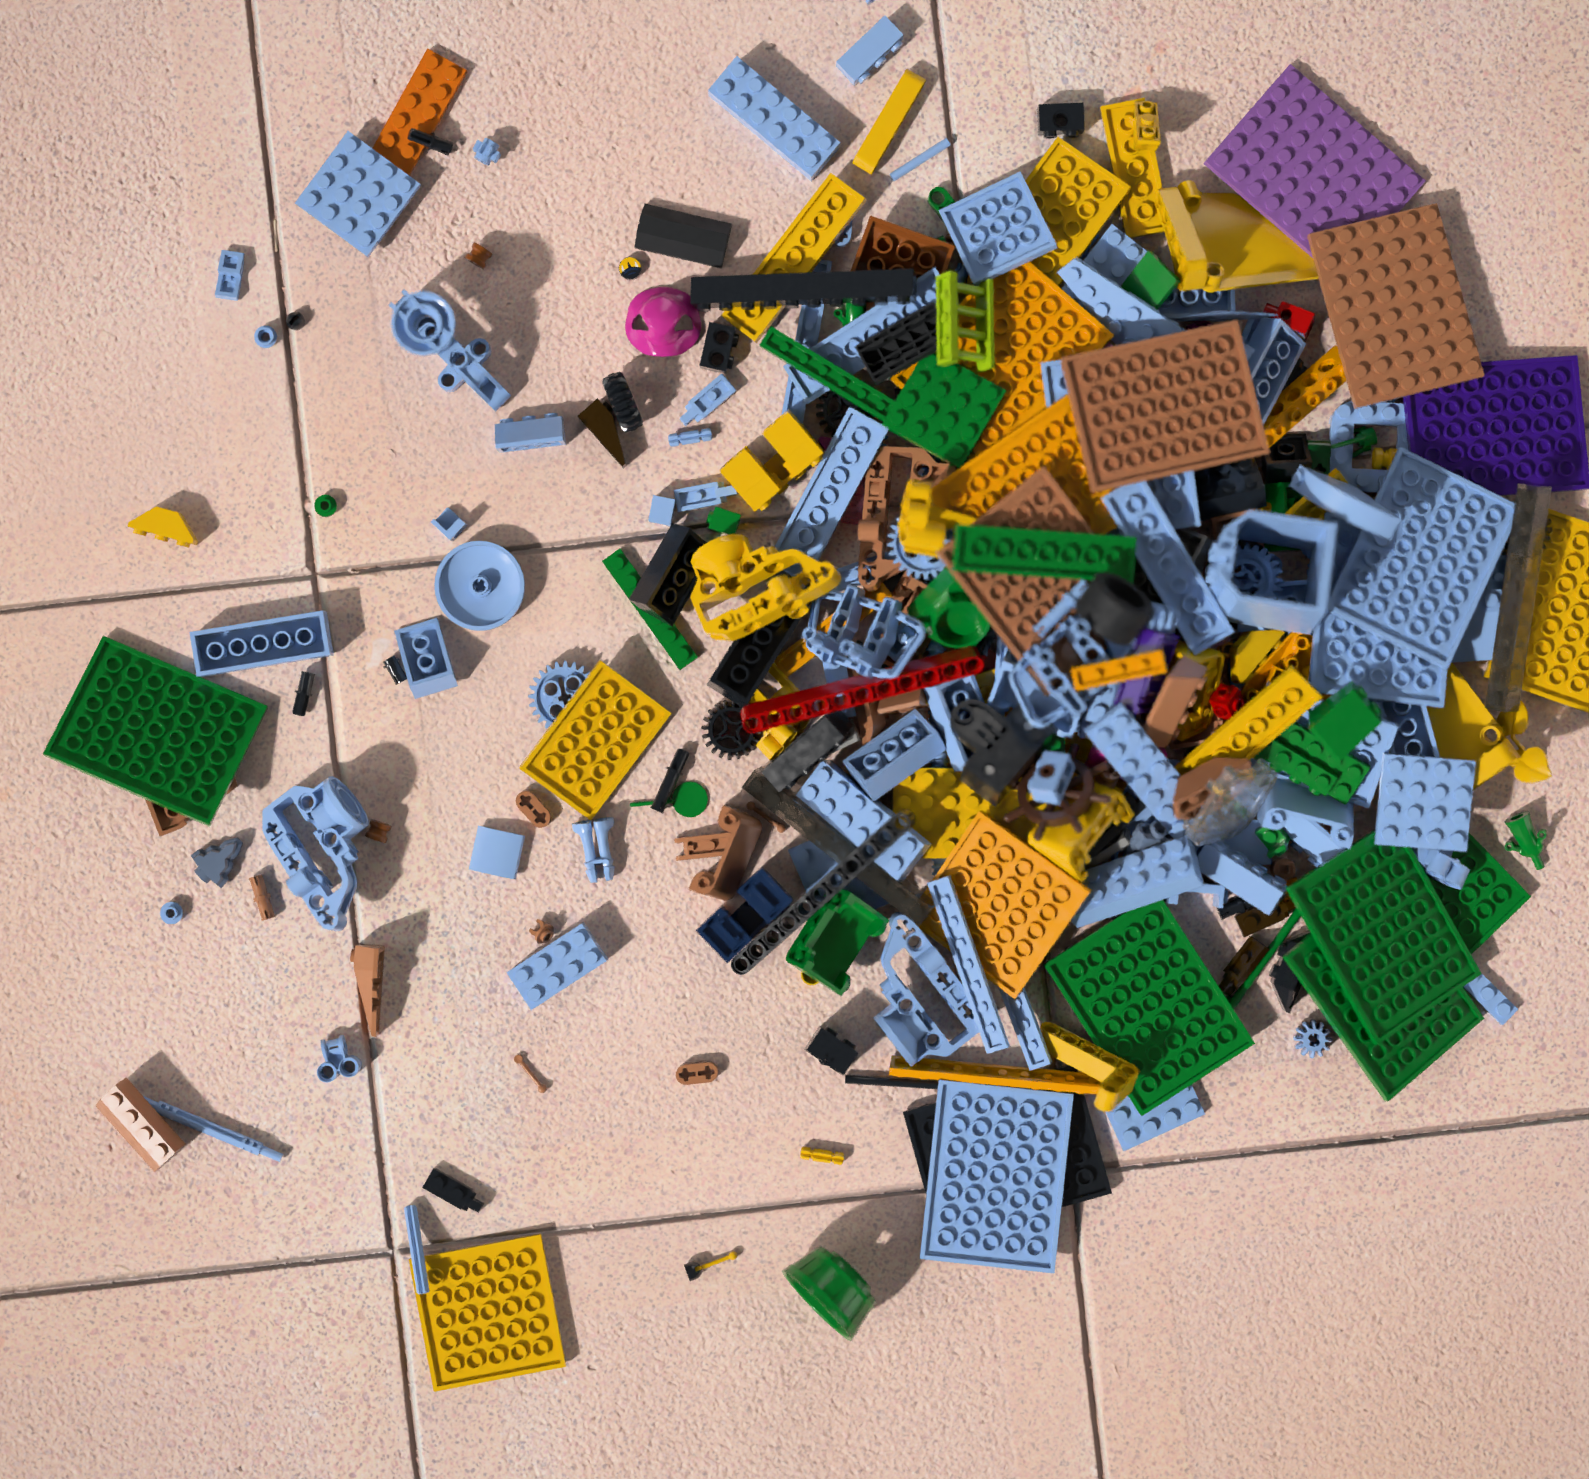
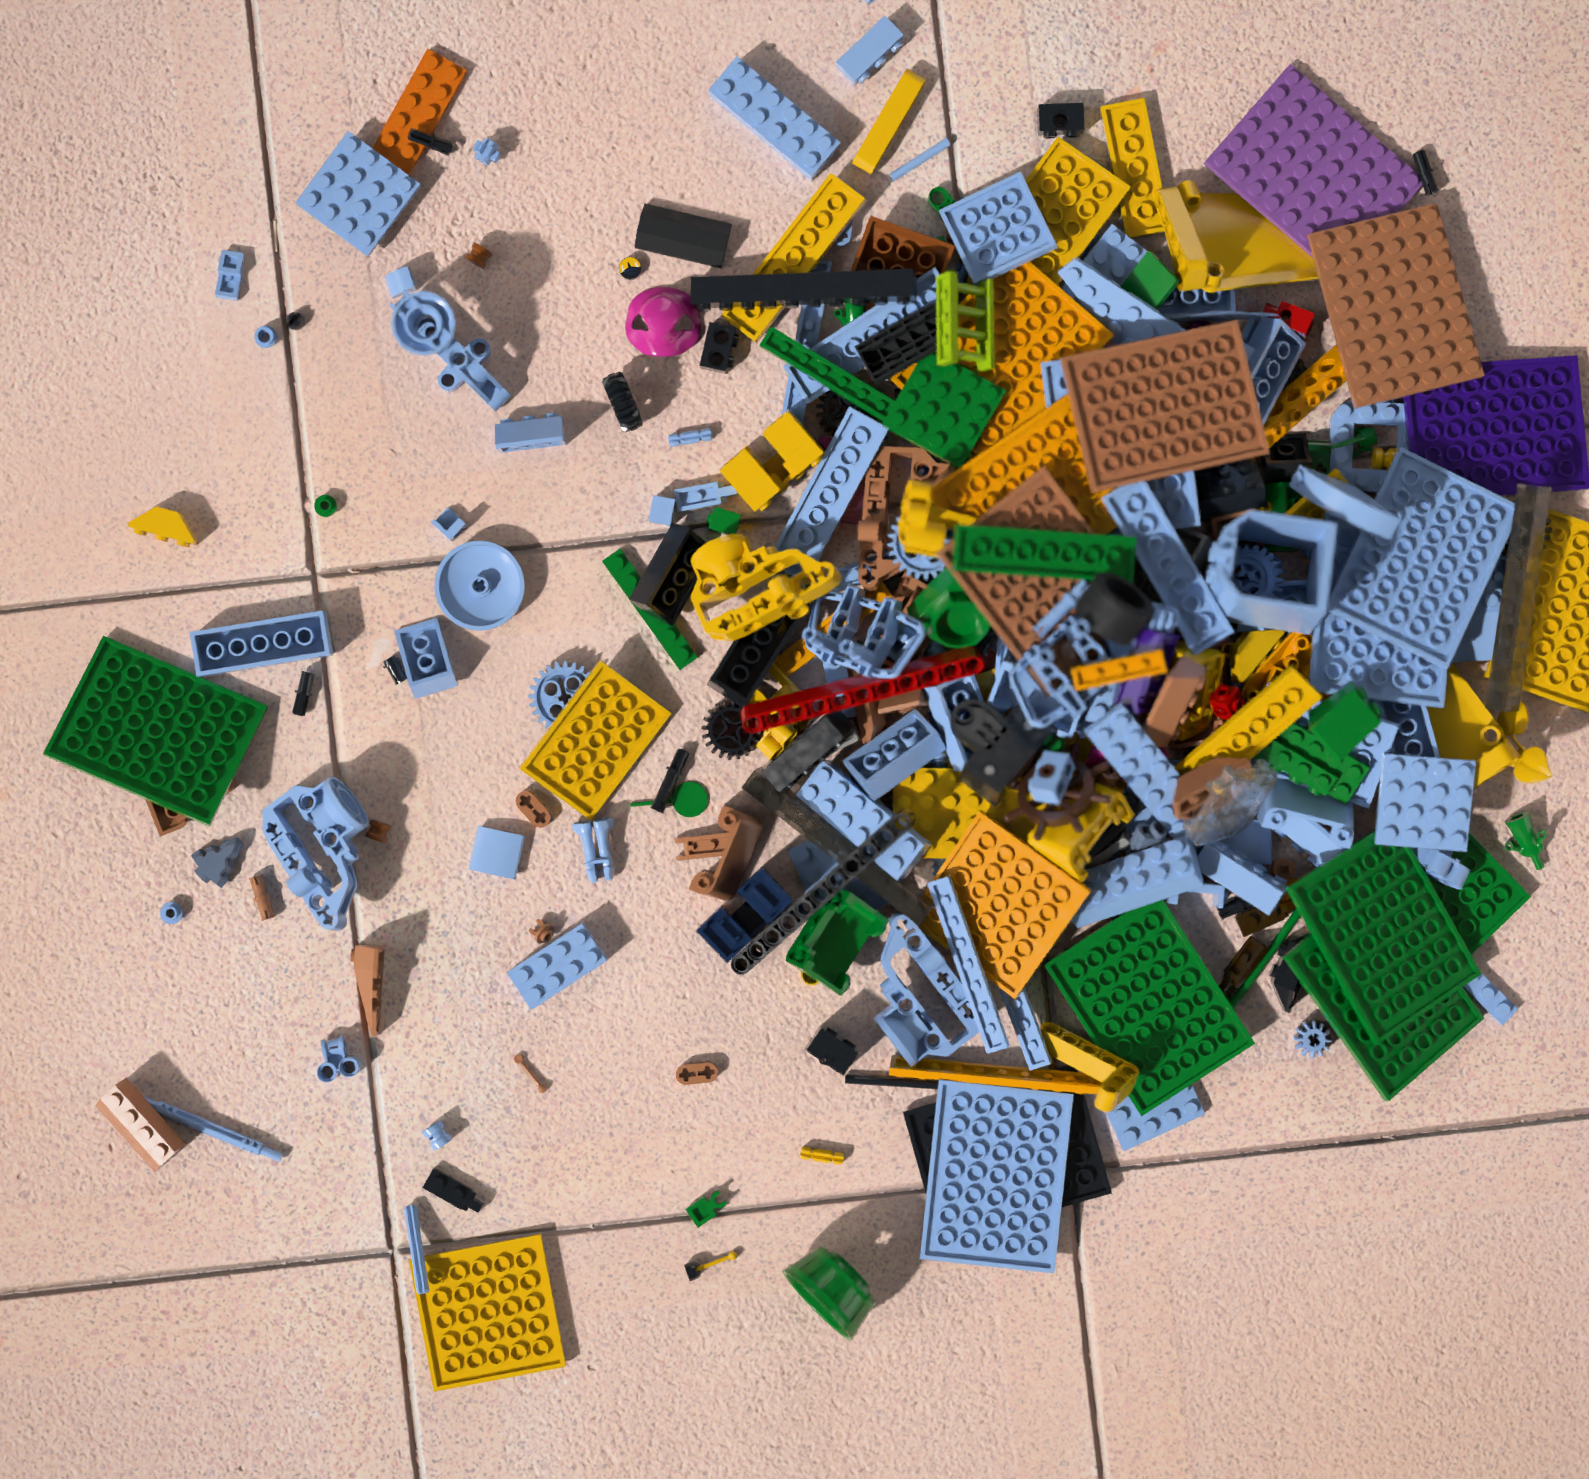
dark brown slope [578,398,627,468] -> none
light blue hinge [680,374,737,426] -> none
nougat hinge [746,801,786,833] -> none
yellow slope [1133,101,1160,151] -> none
green bracket [1255,826,1290,859] -> none
none -> light blue brick [385,266,417,299]
none -> light blue wheel [422,1120,452,1151]
none -> green plate [685,1190,727,1228]
none -> black axle [1413,150,1439,196]

